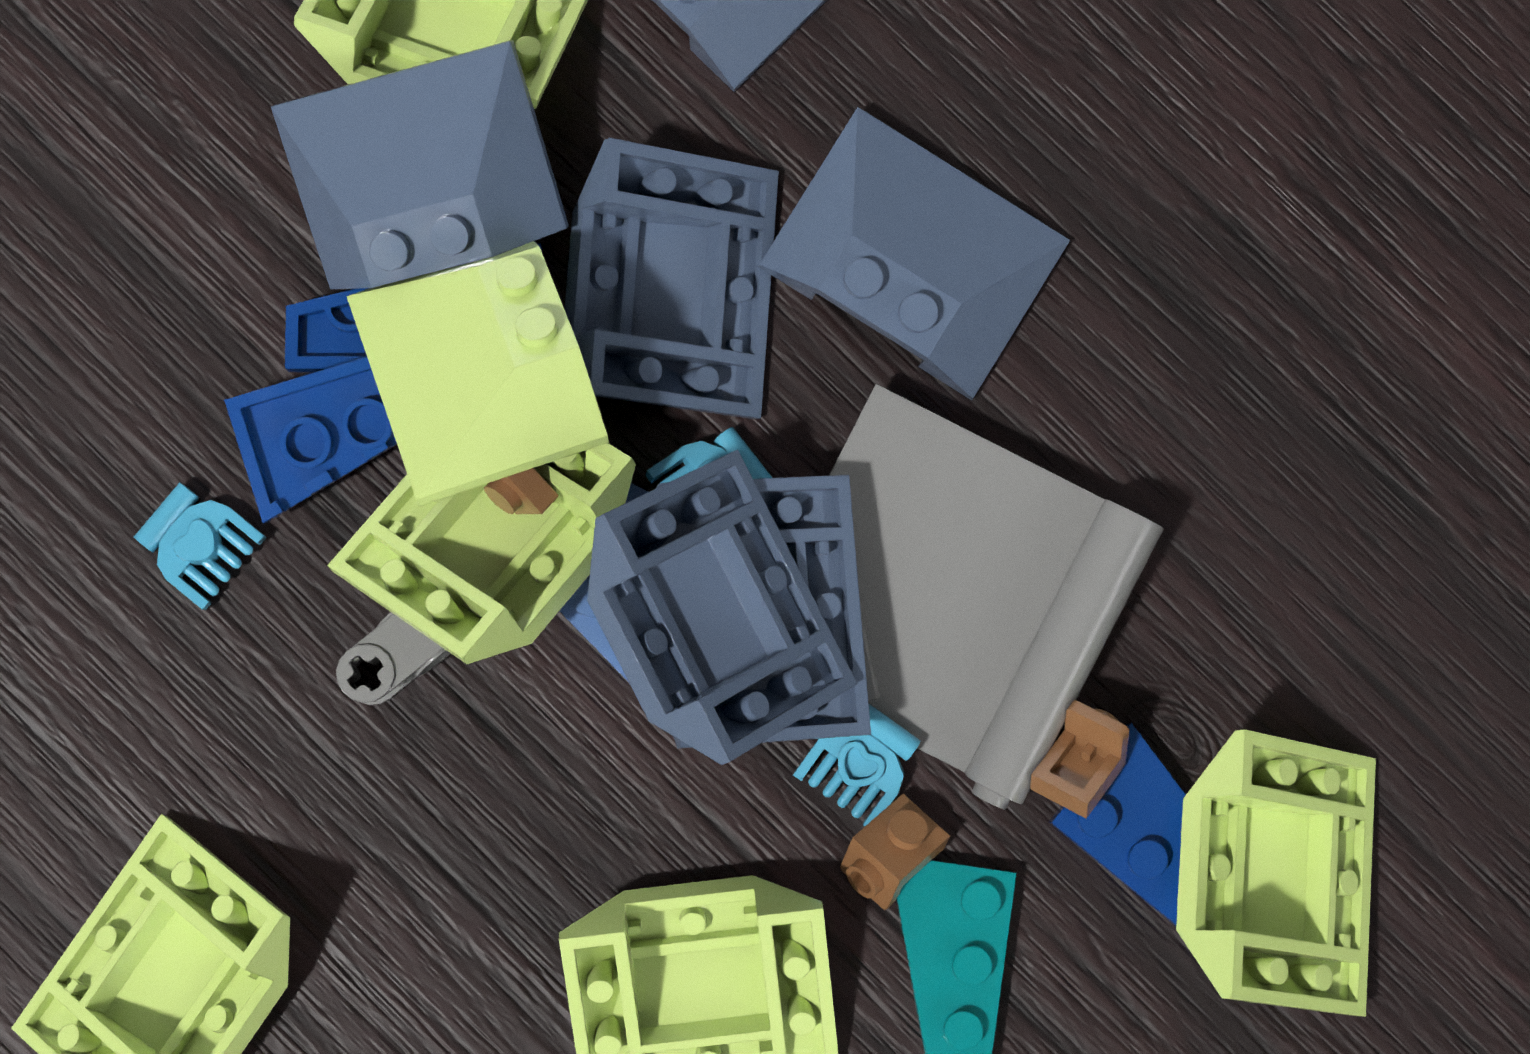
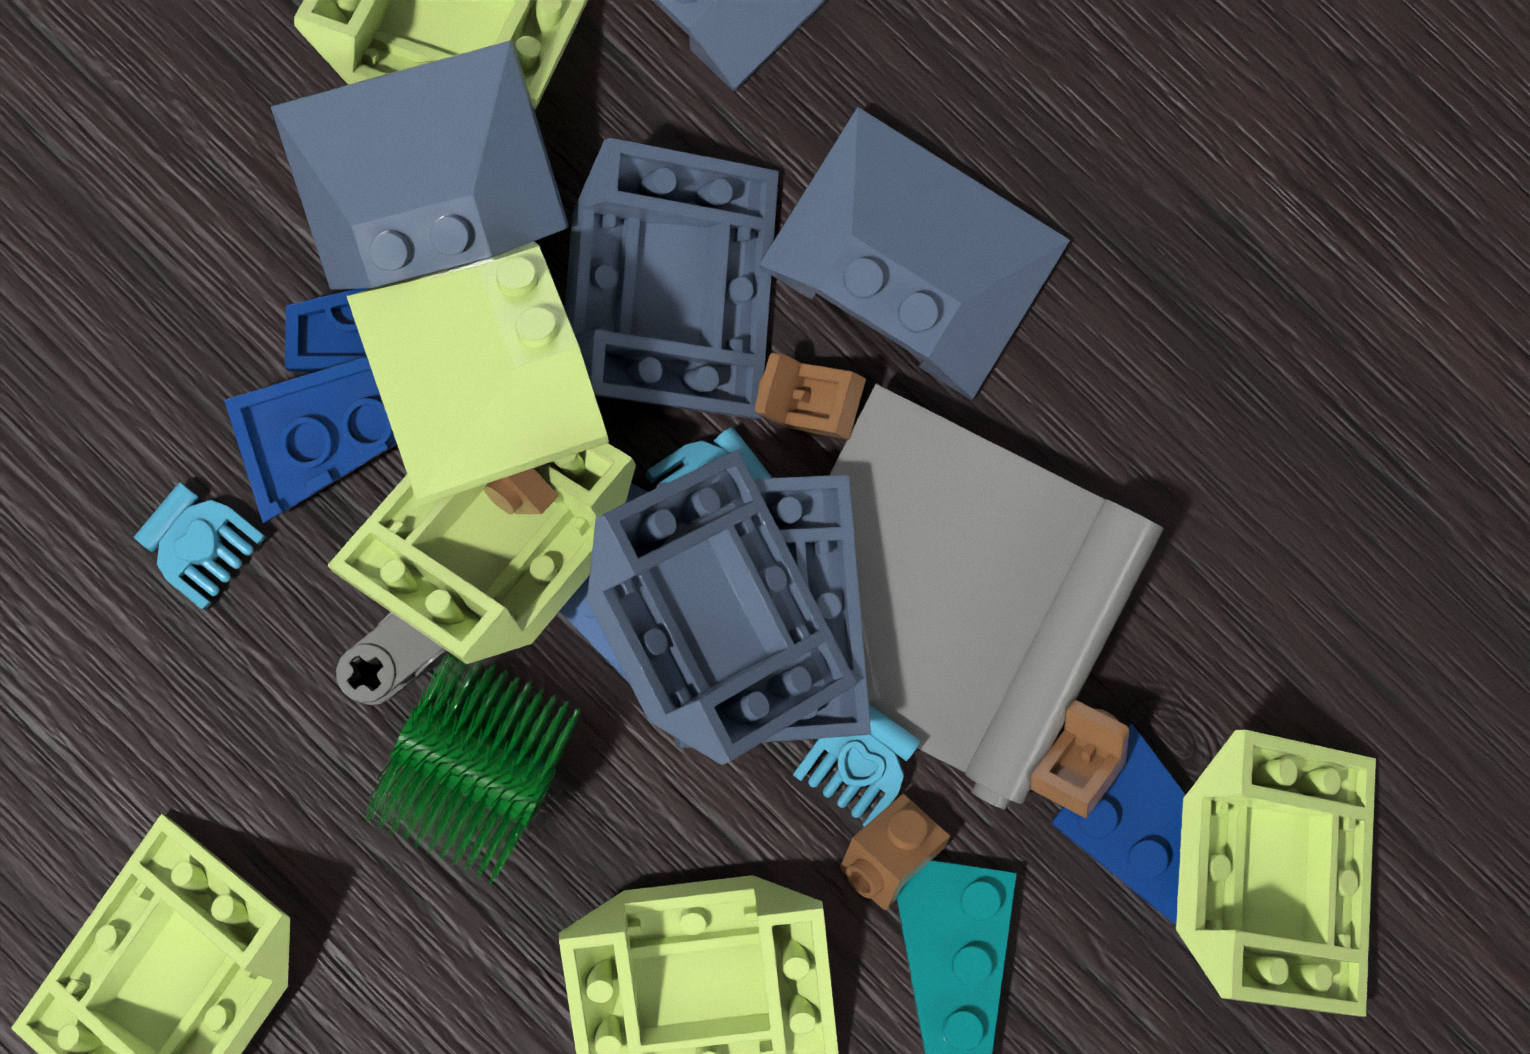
none -> green piece [364,653,580,885]
none -> medium nougat bracket [755,352,866,440]

